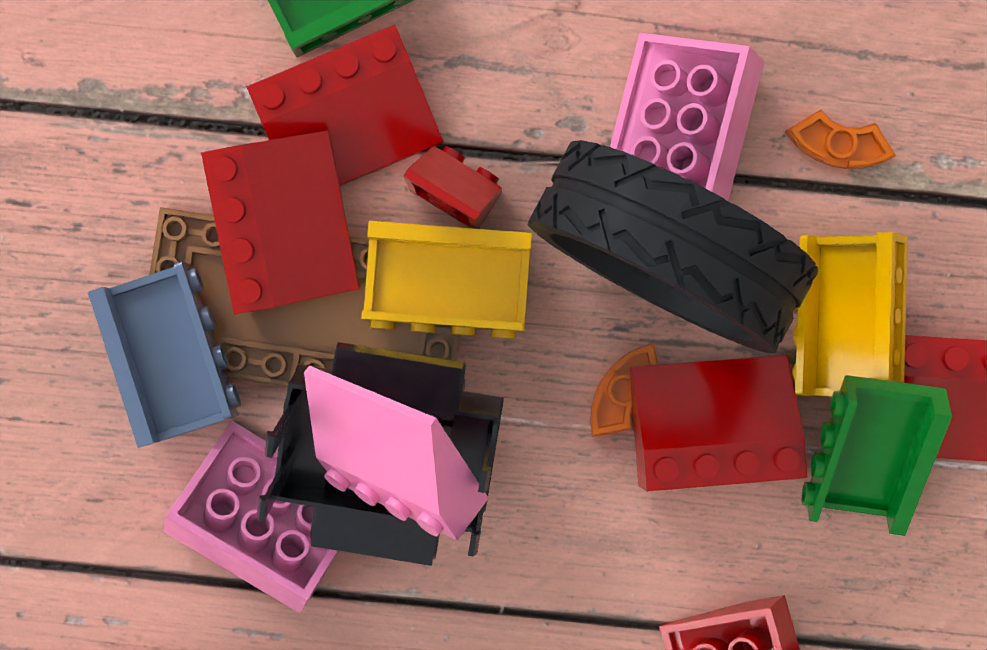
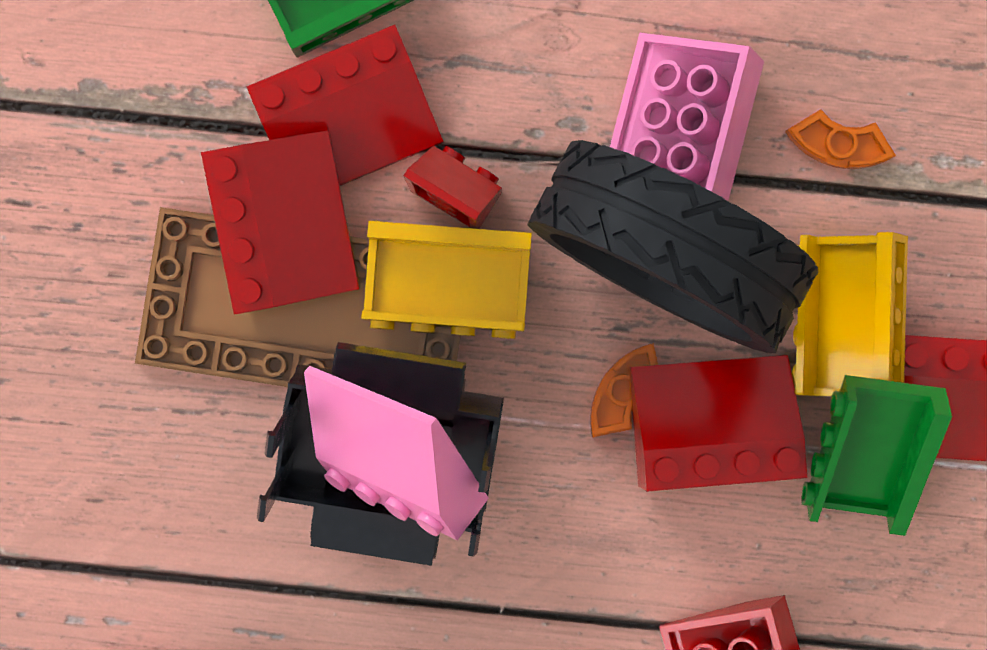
sand blue panel [88,262,241,448] -> none
bright pink slope [163,421,338,614] -> none

